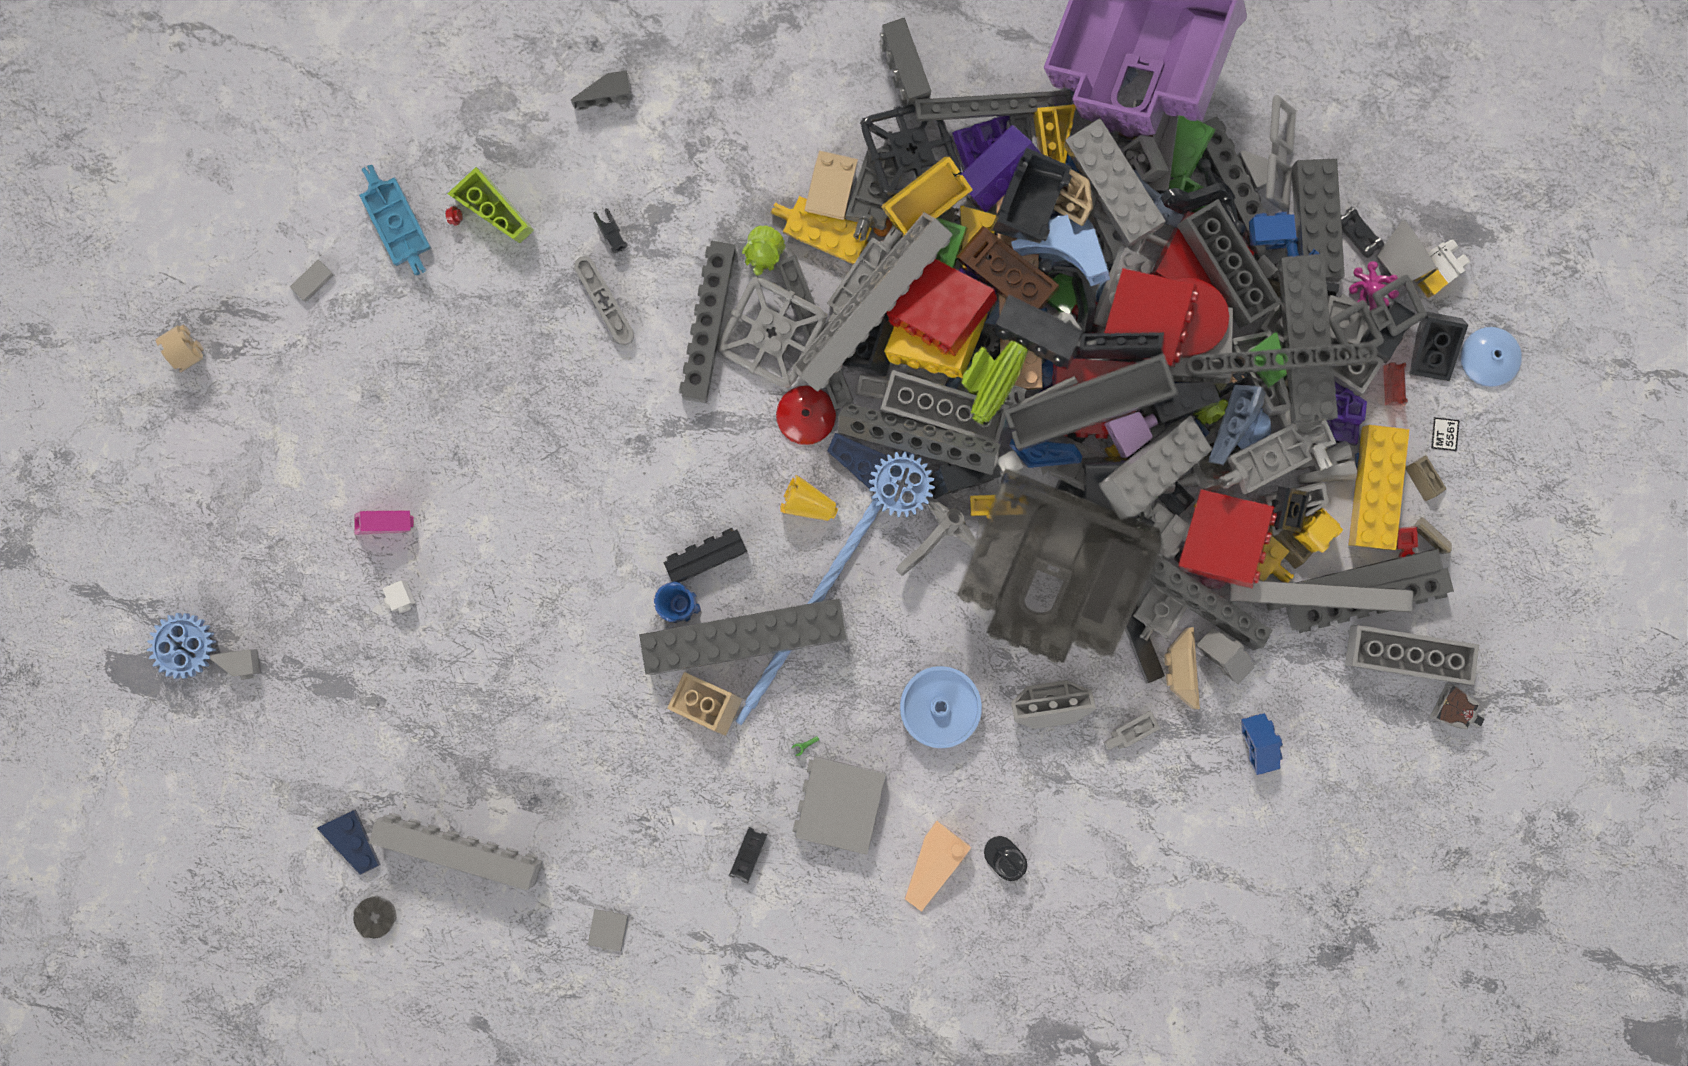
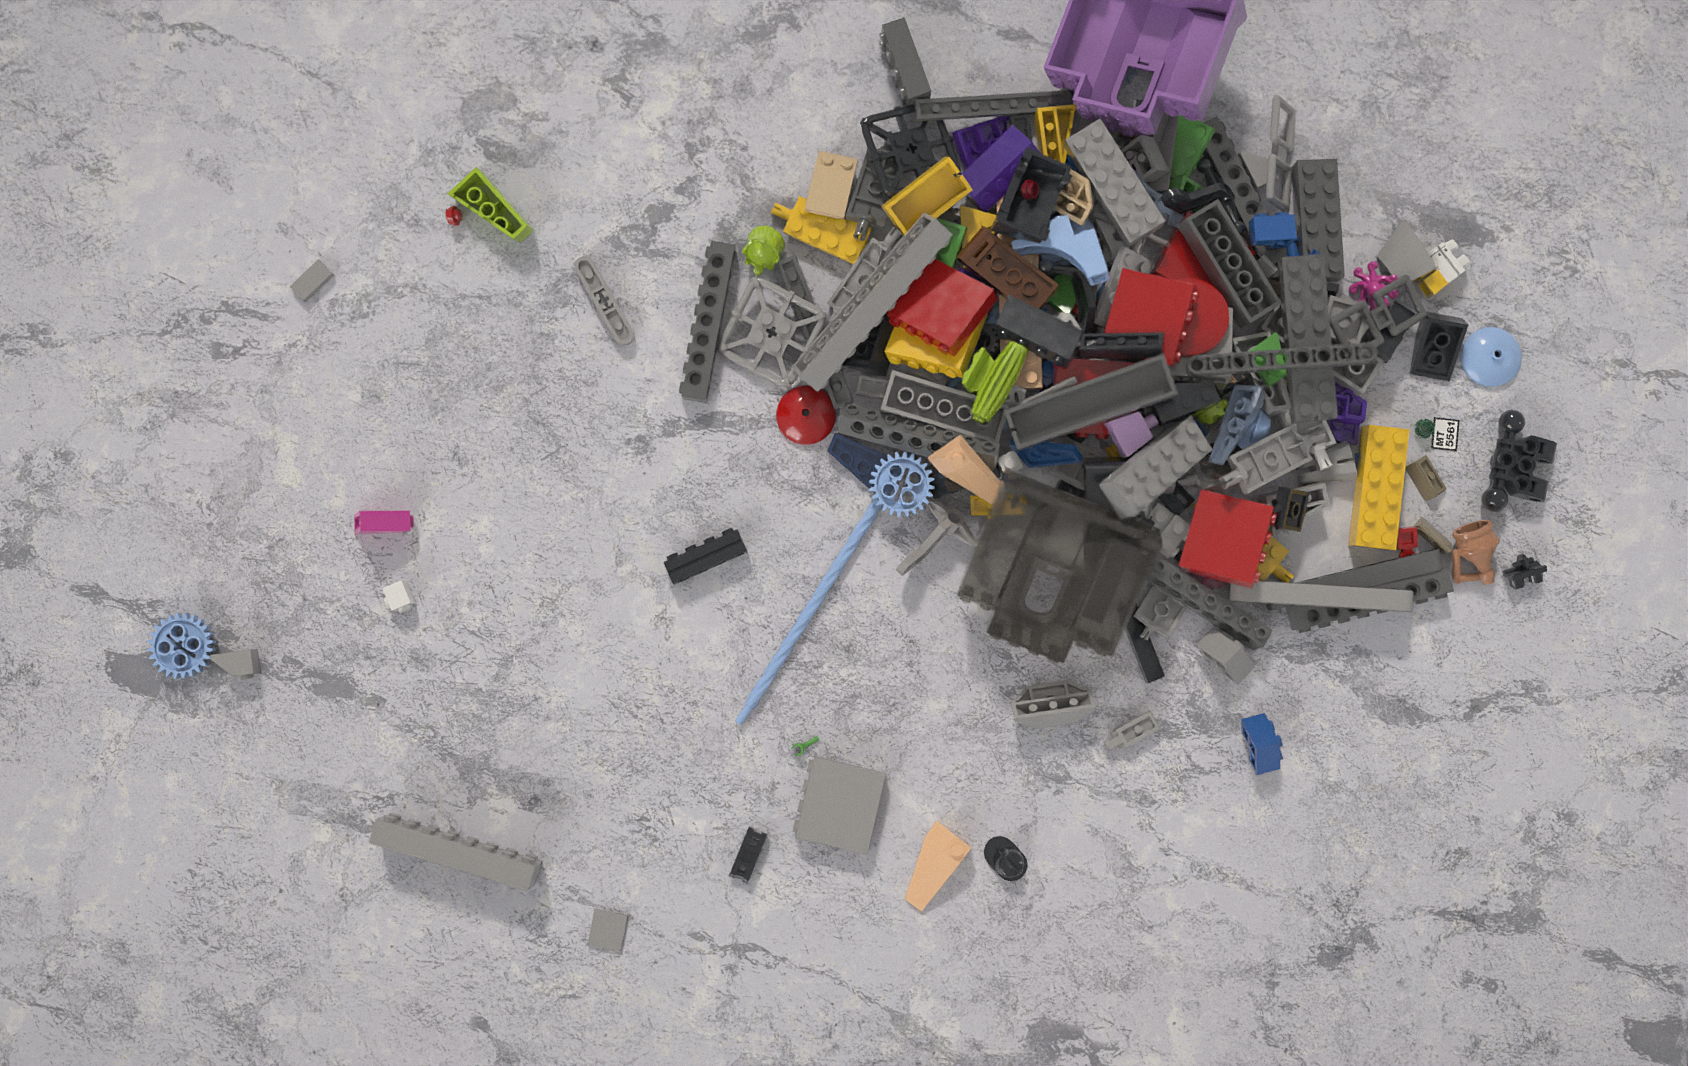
tan brick [156,324,204,372] -> none
dark blue wing [317,809,381,875] -> none
clear smoke plate [353,896,396,939] -> none
dark azure plate [359,165,432,276] -> none
dark grey slope [571,70,632,110] -> none
black piece [593,208,628,253] -> none
dark grey brick [639,598,848,675] -> none
blue hair [654,582,701,624] -> none
tan slope [667,672,743,736] -> none
yellow cone [780,475,838,521] -> none
orange plate [873,218,893,237] -> none
light blue dish [900,666,982,748] -> none
tan wedge [1164,627,1200,709] -> none
dark tan slope [1272,529,1313,569] -> none
yellow brick [1293,508,1343,553] -> none
black plate [1341,206,1384,258] -> none
light grey brick [1345,625,1479,685] -> none
clear red hinge [1383,362,1408,406] -> none
torso [1429,684,1485,730] -> none
none -> light nougat wedge [928,435,1011,506]
none -> dark red plate [1021,179,1039,200]
none -> clear green plate [1415,419,1435,439]
none -> nougat piece [1451,520,1500,585]
none -> black connector [1481,410,1557,512]
none -> black hips [1502,554,1547,589]

